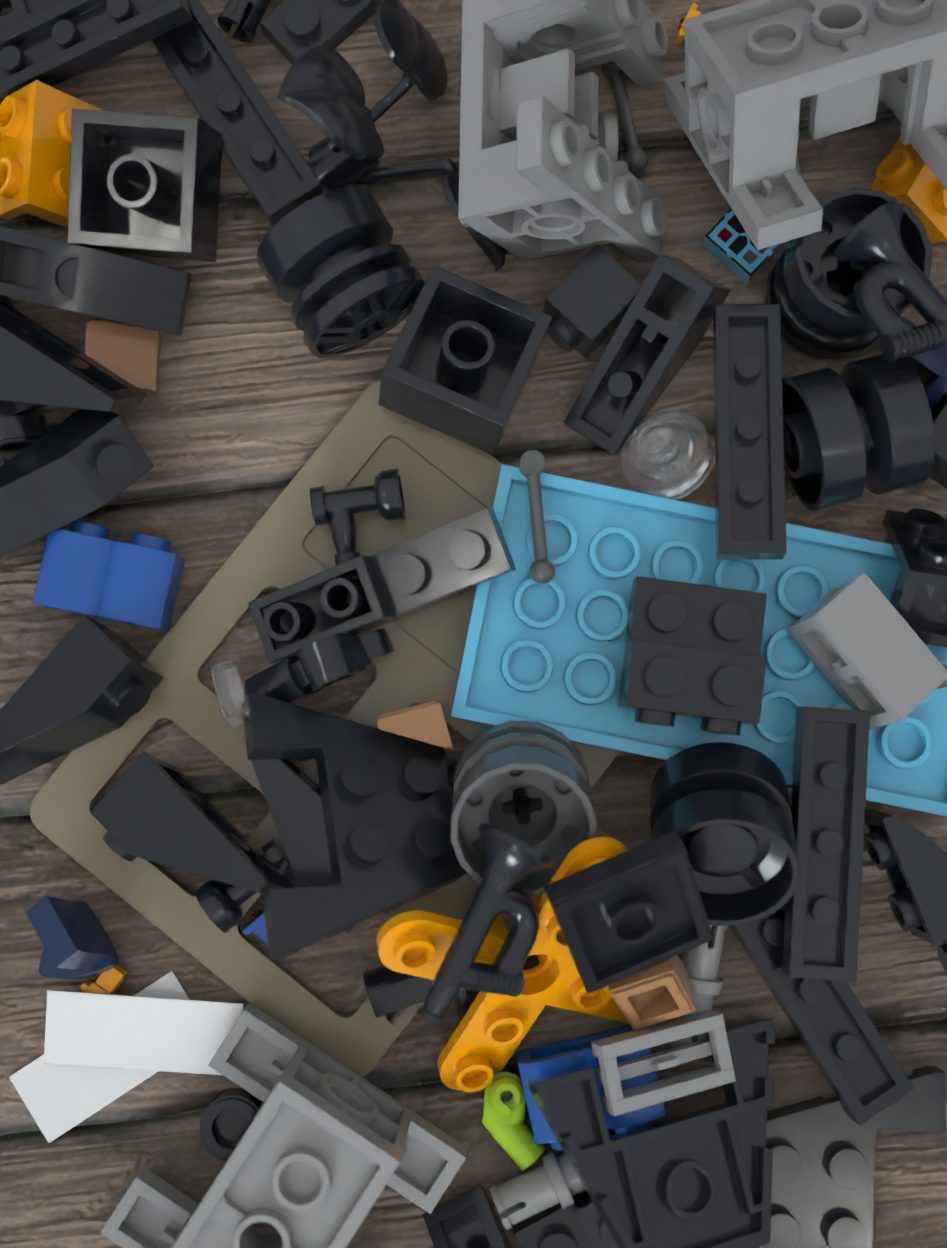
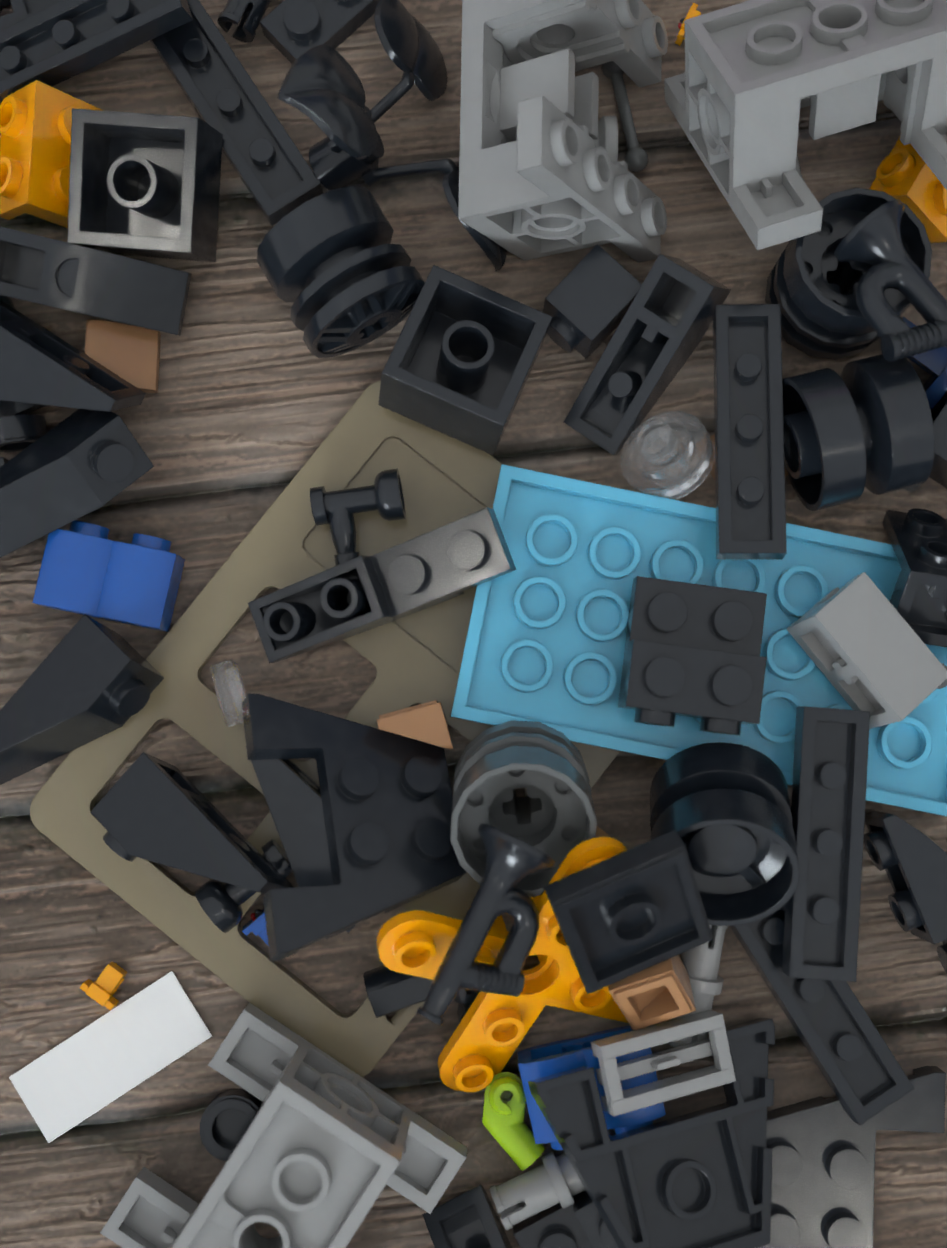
dark blue tile [25,896,119,979] -> none
white sticker [43,990,244,1075] -> none
black bar [245,628,395,704] -> none
dark grey hinge [519,450,555,584] -> none
medium azure tile [701,209,785,284] -> none

